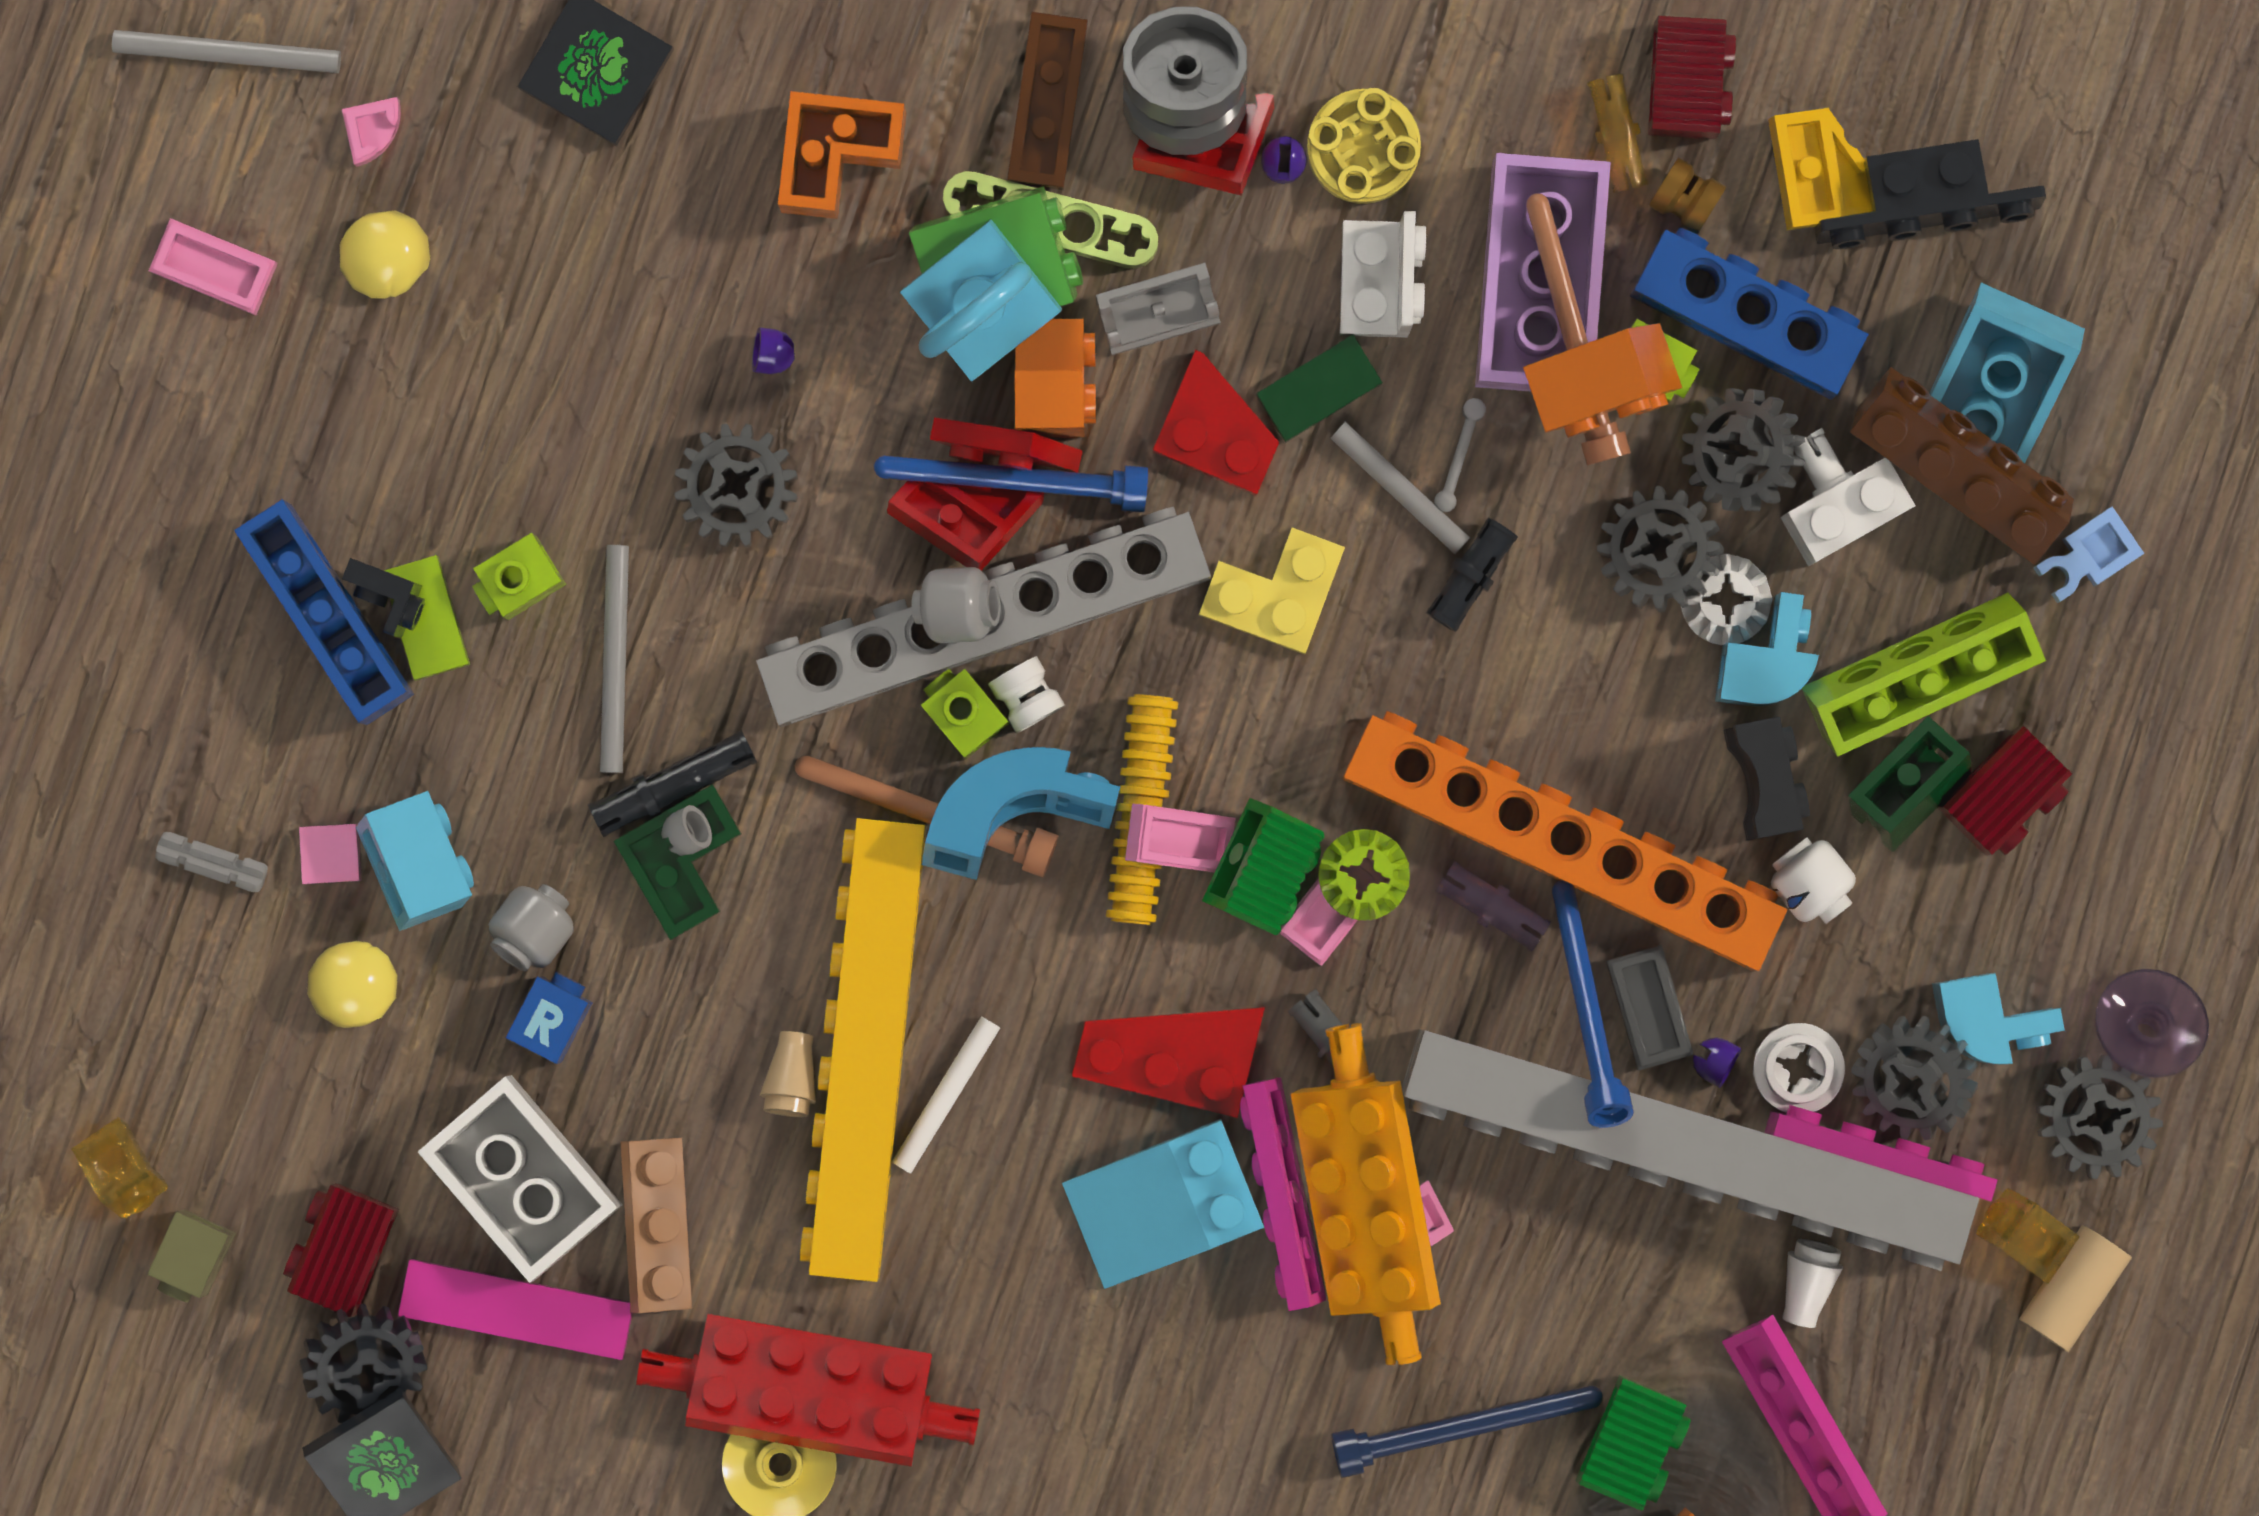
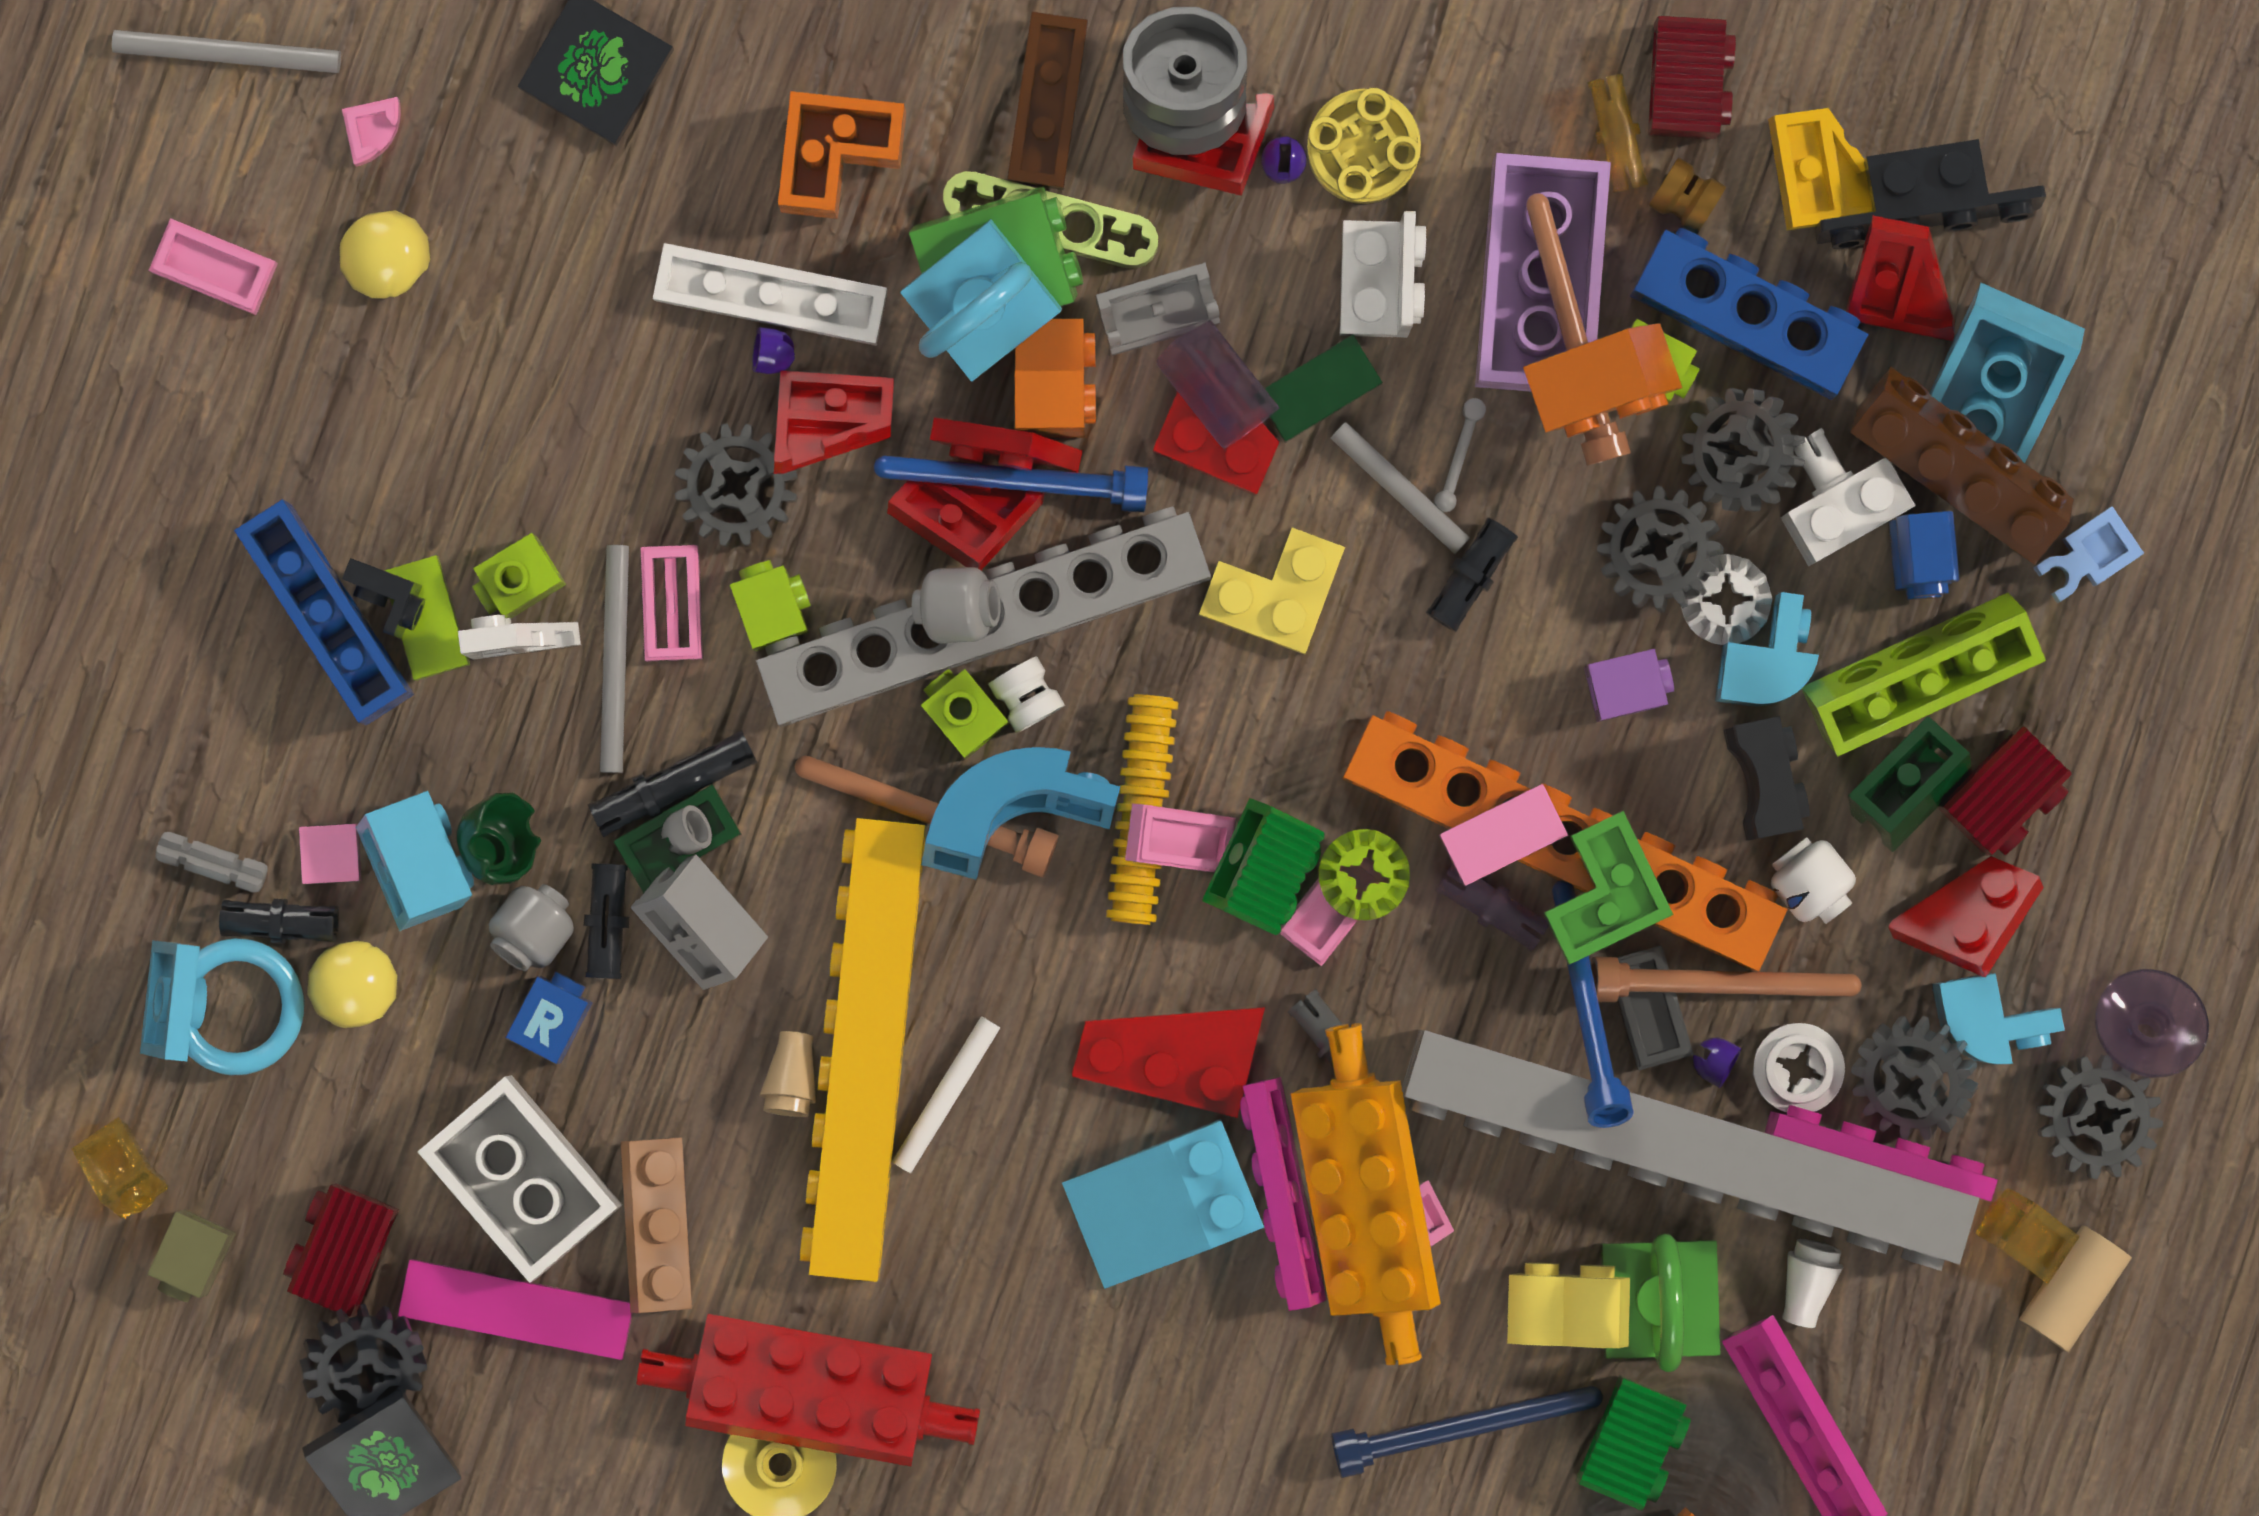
none -> medium azure tile [140,938,304,1075]
none -> black pin [219,899,339,944]
none -> dark green hair [456,793,541,885]
none -> white wing [458,615,581,660]
none -> black pin [583,863,630,979]
none -> light grey hinge [630,854,768,990]
none -> bright pink tile [641,545,703,662]
none -> white plate [653,243,888,346]
none -> lime brick [730,560,811,652]
none -> red wing [774,371,894,474]
none -> slope [1156,320,1279,448]
none -> bright pink tile [1439,784,1568,886]
none -> light yellow brick [1507,1263,1630,1349]
none -> bright green plate [1543,811,1673,965]
none -> medium lavender brick [1584,649,1674,722]
none -> nougat piece [1590,957,1862,1003]
none -> bright green tile [1601,1234,1720,1372]
none -> red wing [1846,215,1955,341]
none -> red wing [1888,856,2044,978]
none -> blue brick [1889,511,1960,600]

